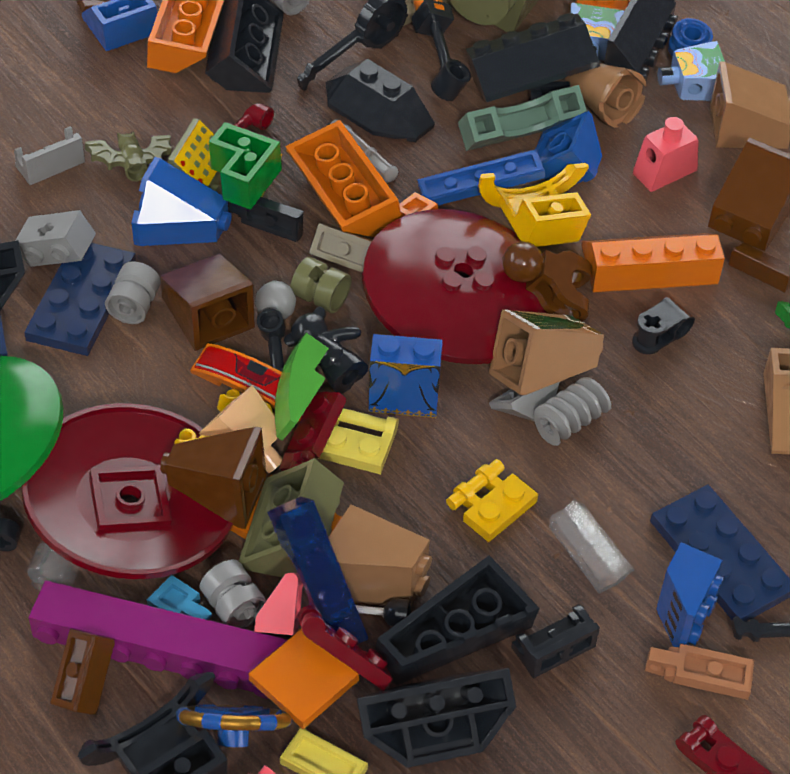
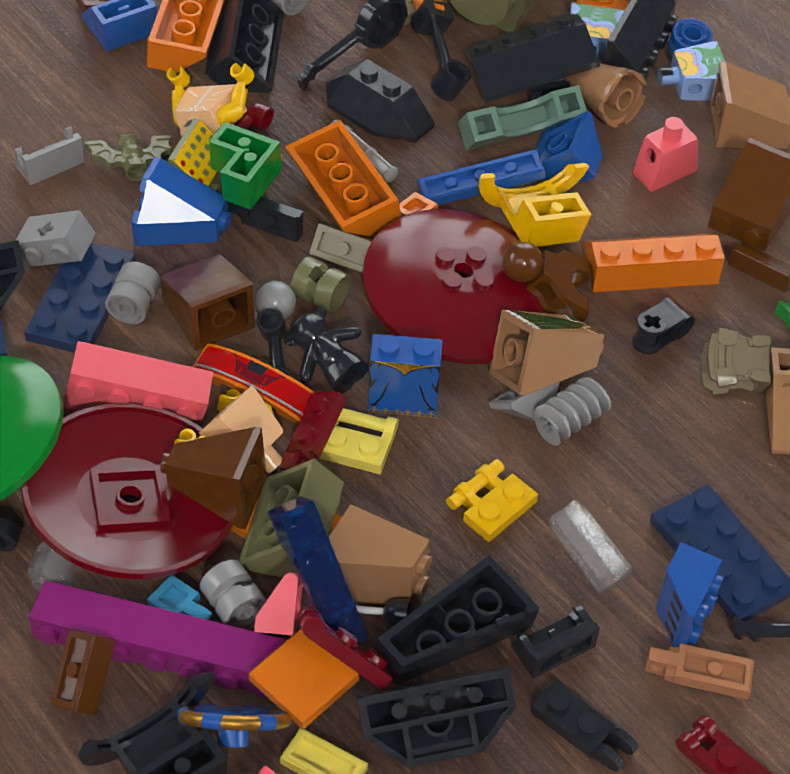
bright green slope [275,333,329,441] -> none
none -> coral wedge [63,341,213,424]
none -> torso [167,63,254,136]
none -> black hinge [530,680,638,772]
none -> dark tan piece [700,328,771,395]

